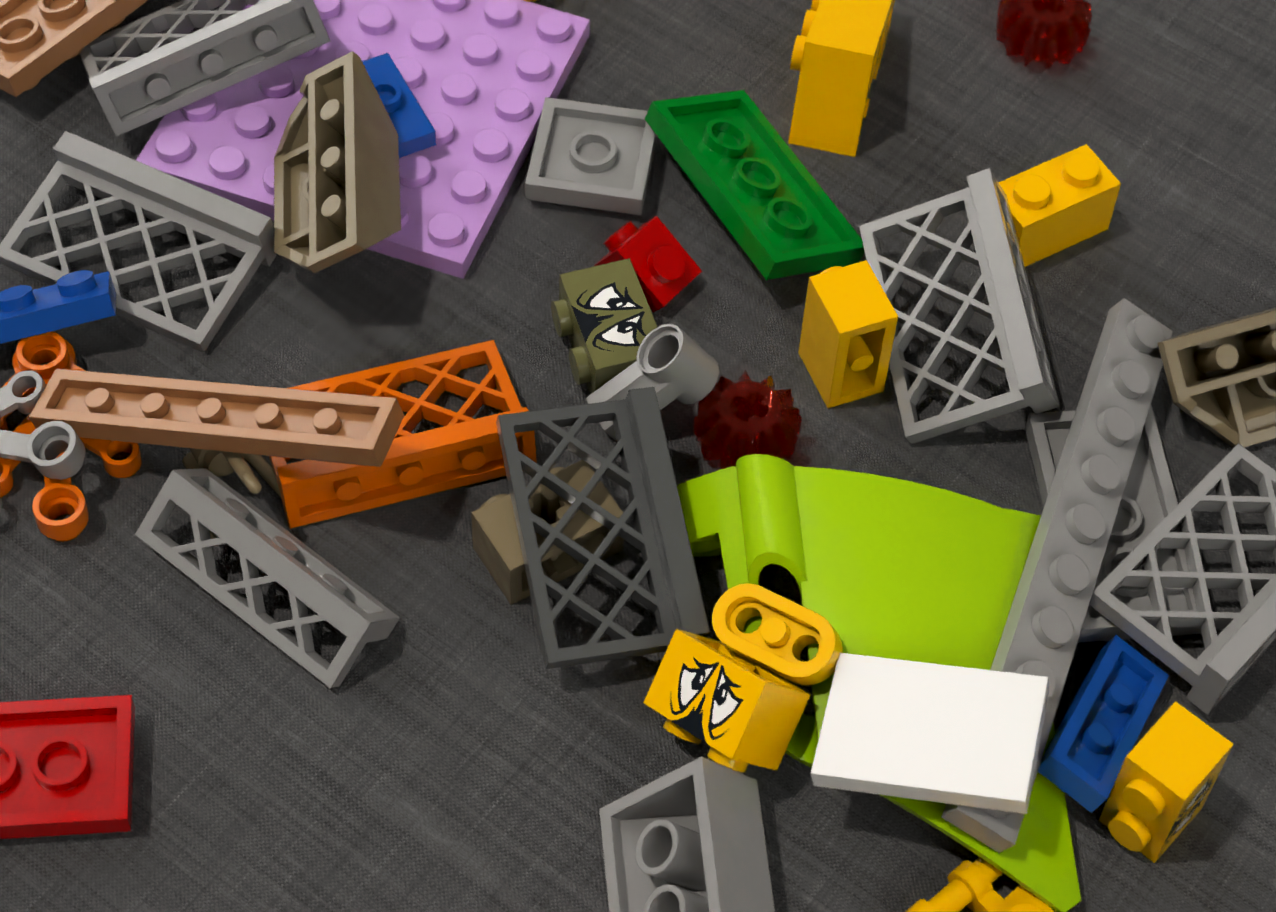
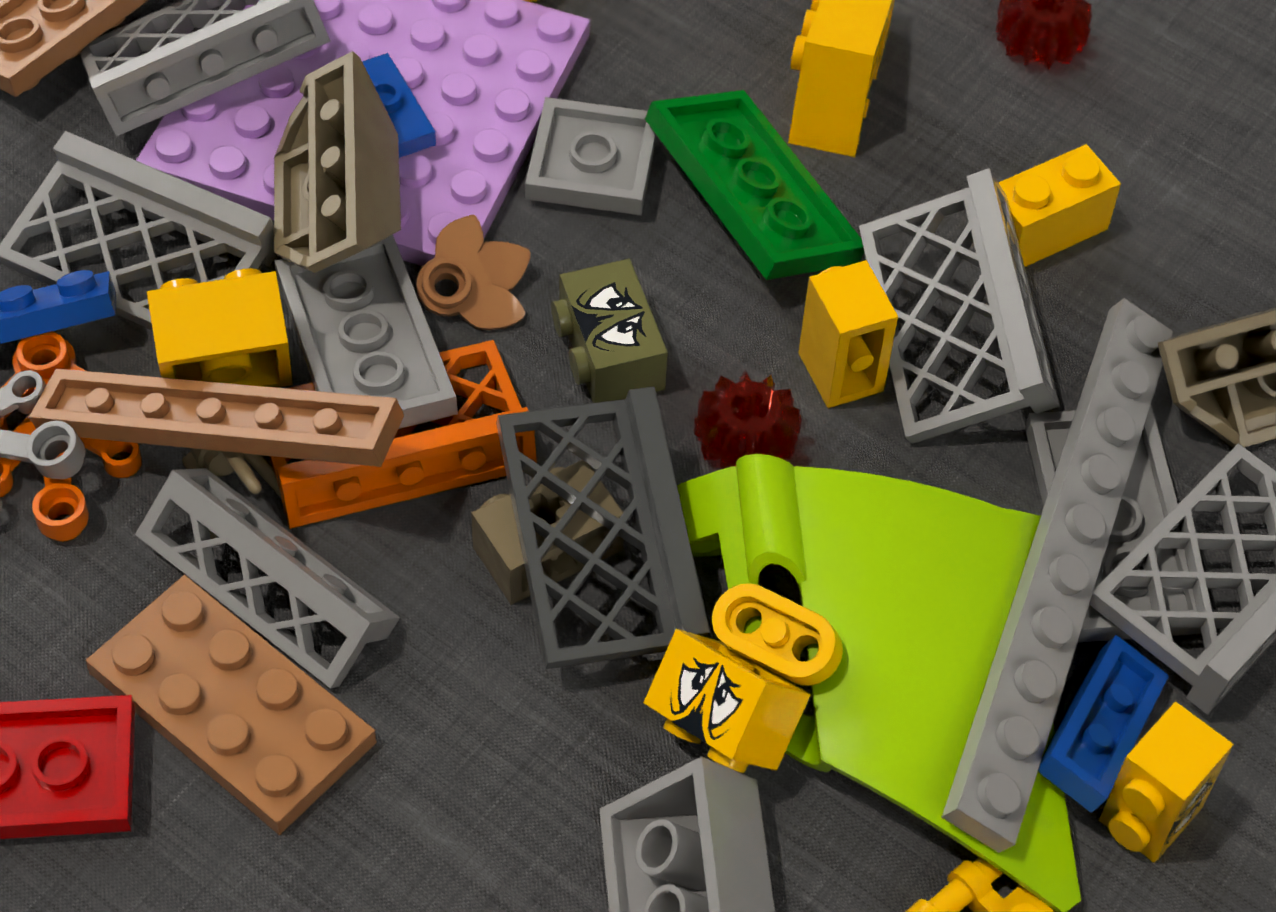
light grey piece [586,324,719,441] -> none
red bracket [594,215,702,313] -> none
white tile [811,653,1049,814] -> none
none -> medium nougat plate [86,574,377,835]
none -> yellow brick [146,268,293,388]
none -> light grey plate [275,235,458,429]
none -> medium nougat plate [416,215,531,330]

